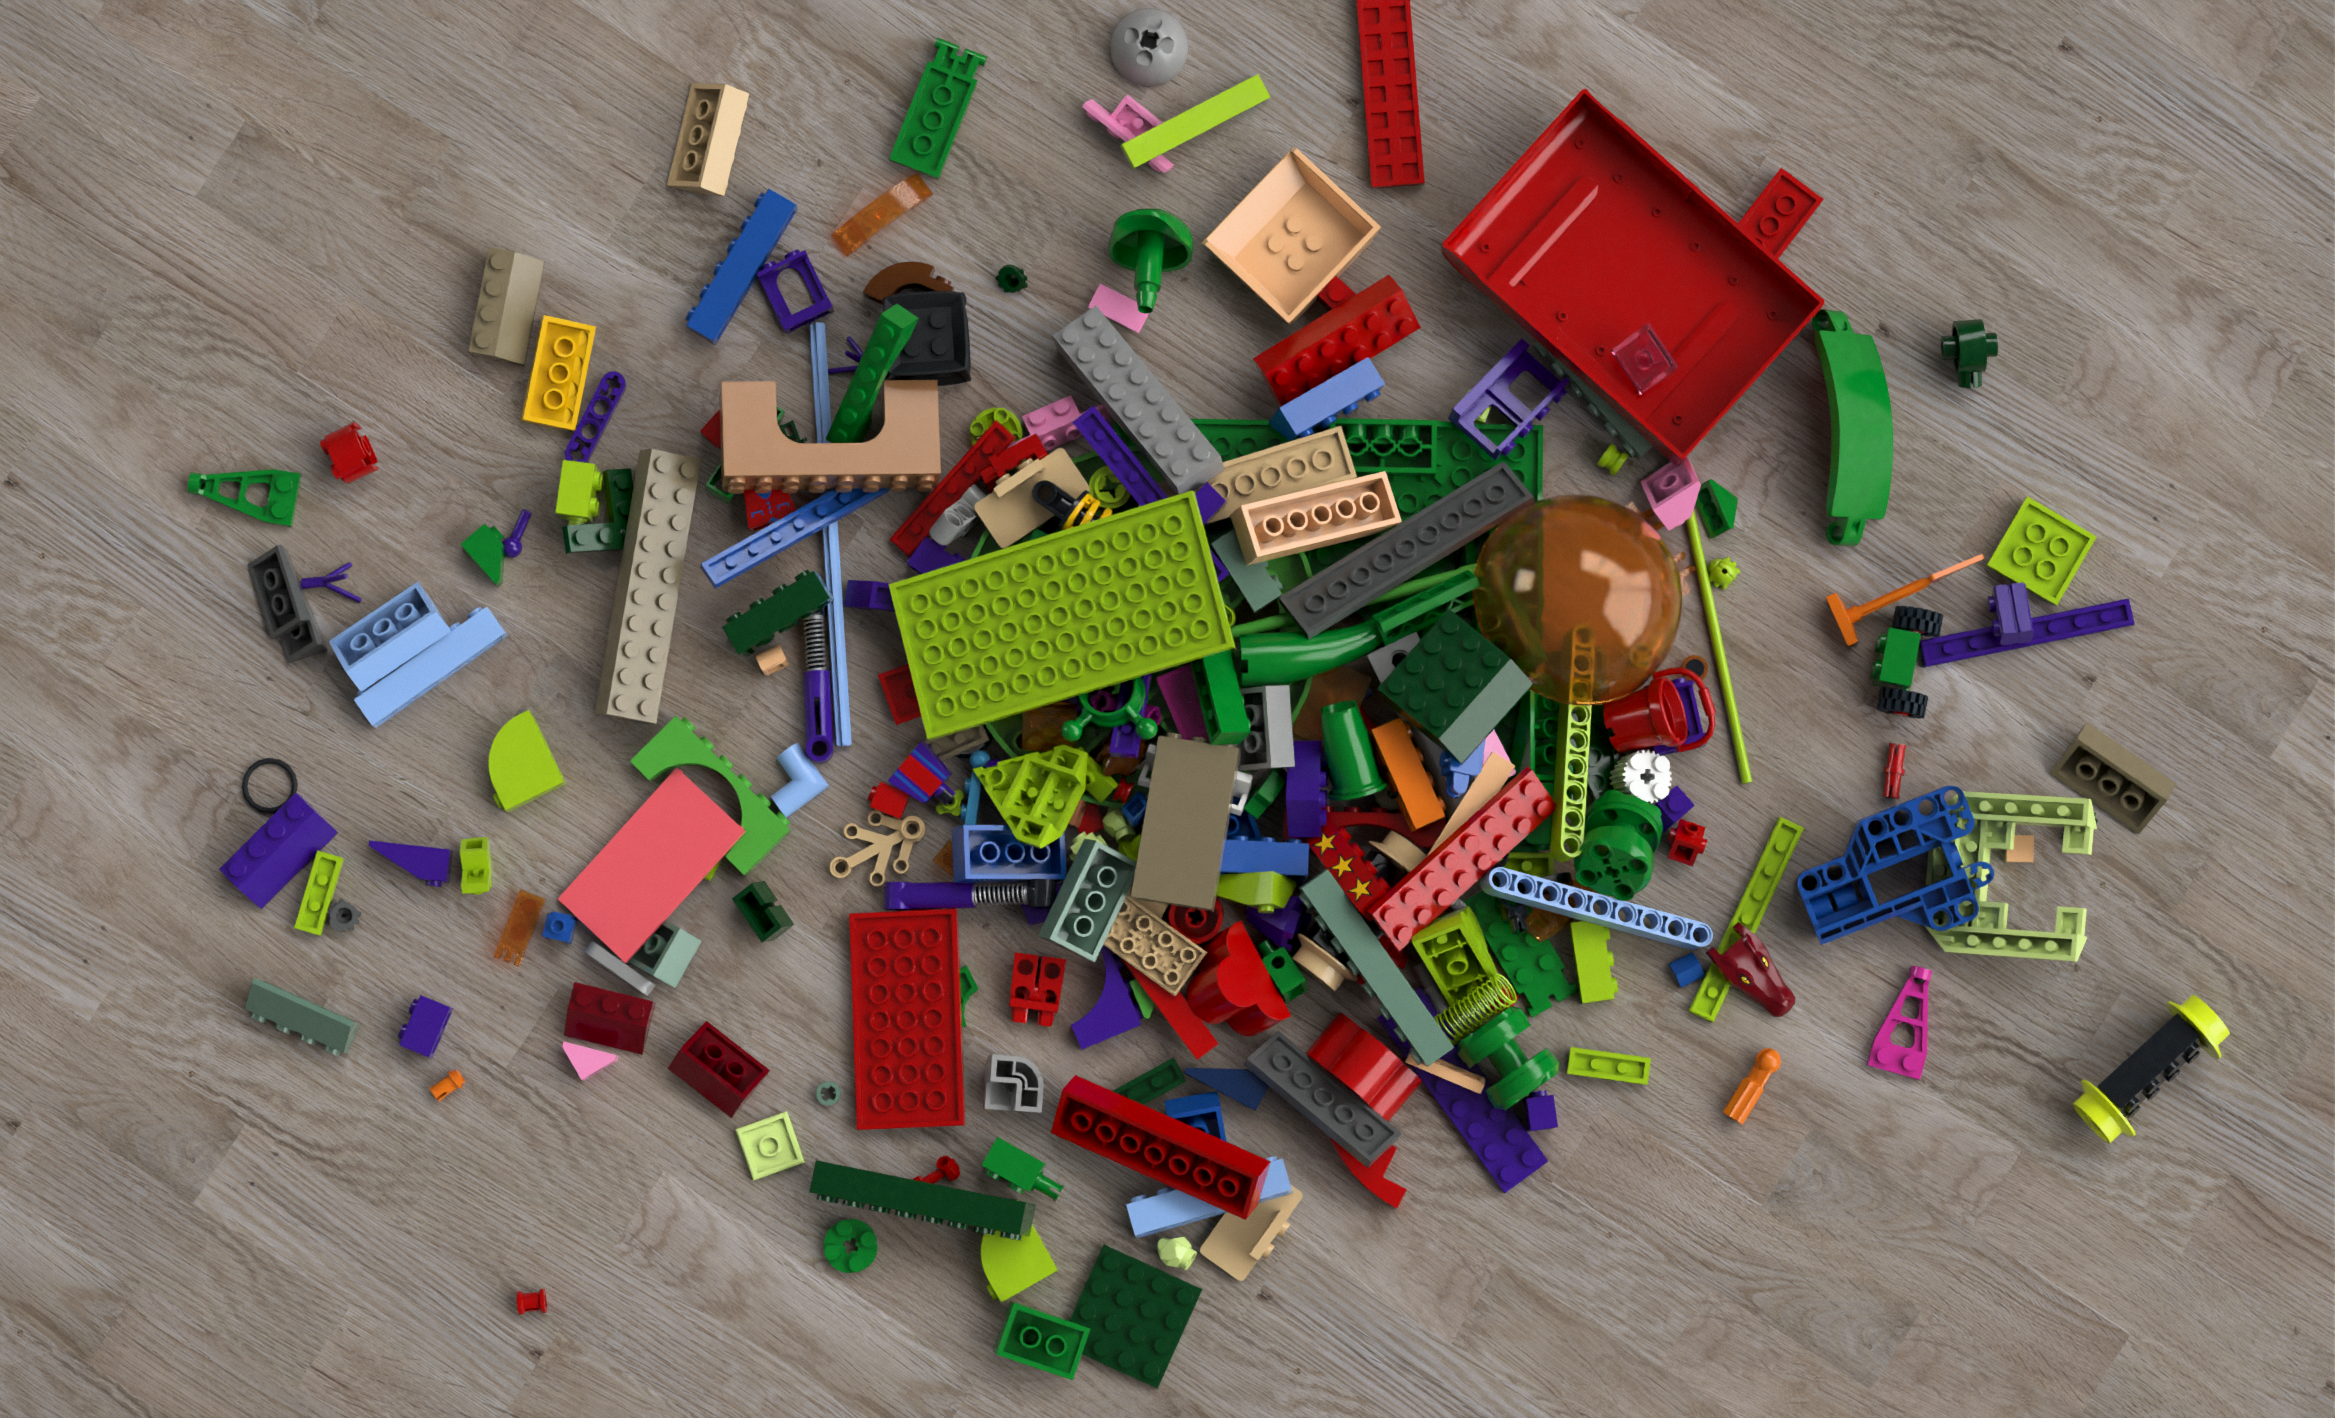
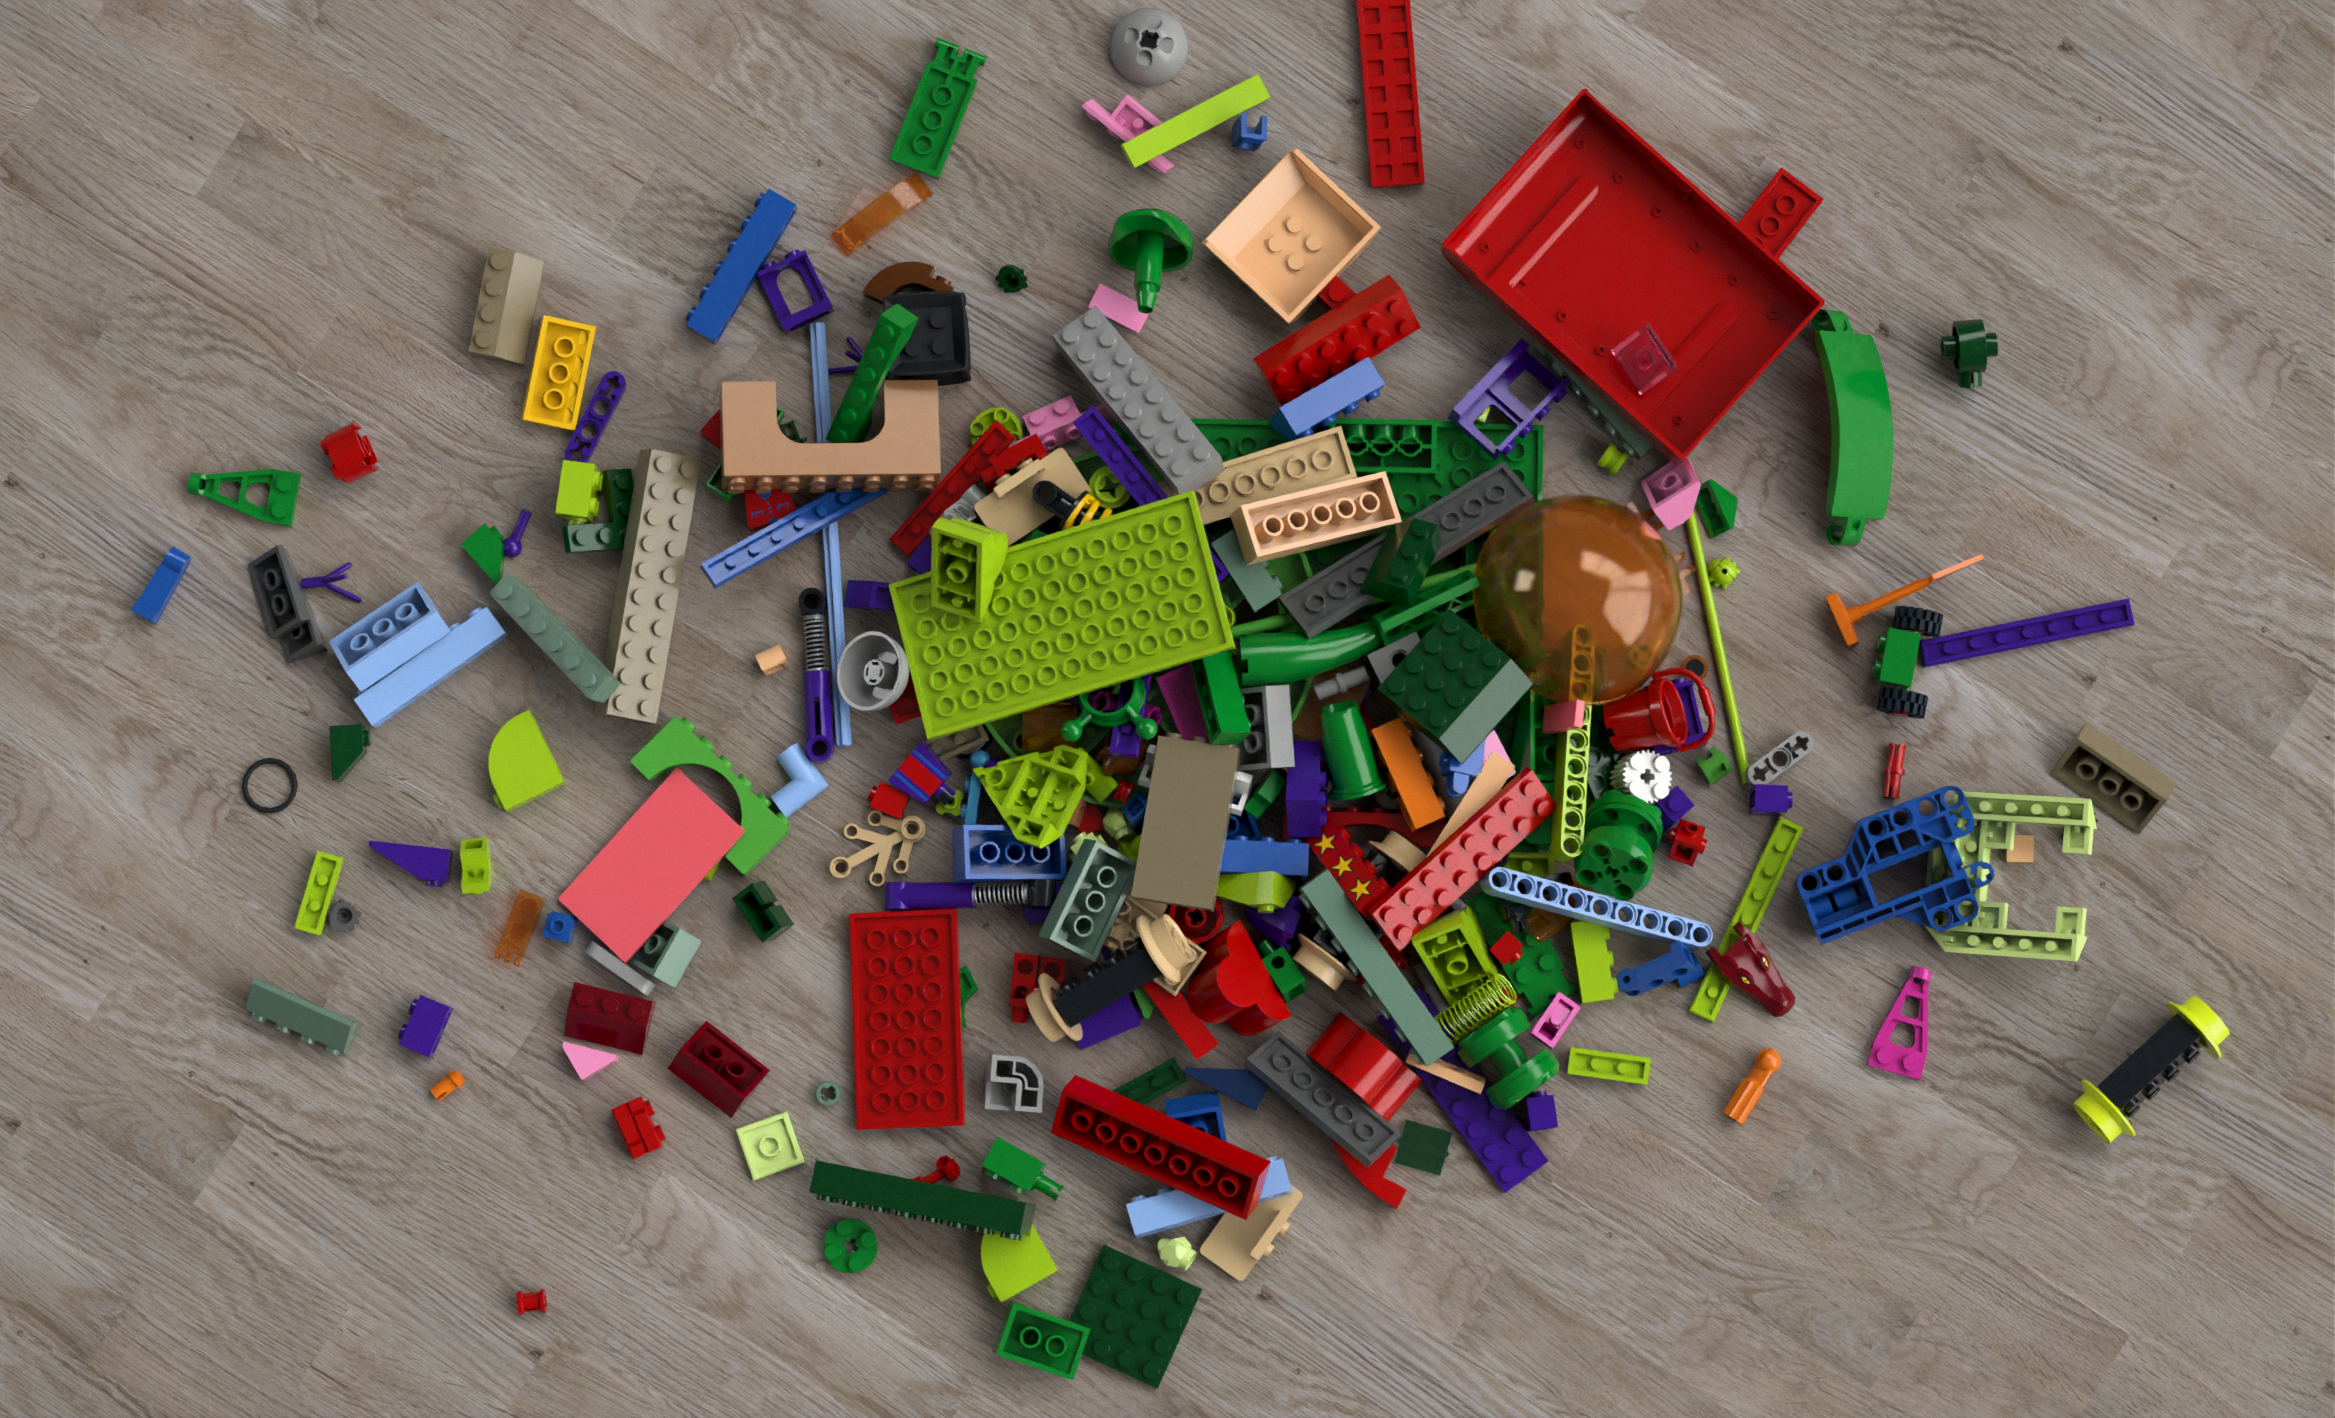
dark purple slope [219,793,338,909] -> none
tan slope [667,83,749,196] -> none
dark green wedge [722,570,834,657] -> none
clear orange plate [932,840,954,878] -> none
dark purple brick [1195,483,1227,526] -> none
lime plate [1986,496,2097,607] -> none
dark purple brick [1988,582,2034,645] -> none
none -> blue leg [131,547,191,624]
none -> dark green slope [329,724,371,782]
none -> sand green brick [489,573,621,703]
none -> red brick [611,1097,666,1160]
none -> light grey piece [837,631,909,711]
none -> lime brick [931,517,1008,622]
none -> brick [1026,914,1193,1042]
none -> blue window [1232,113,1267,152]
none -> light grey pin [1314,665,1370,701]
none -> dark green slope [1360,518,1442,607]
none -> clear green piece [1394,1120,1452,1176]
none -> red plate [1489,931,1523,966]
none -> slope [1530,992,1581,1050]
none -> coral tile [1542,699,1585,734]
none -> blue leg [1616,940,1696,996]
none -> bright green tile [1696,747,1732,786]
none -> light grey beam [1745,731,1813,787]
none -> dark purple brick [1749,784,1793,816]

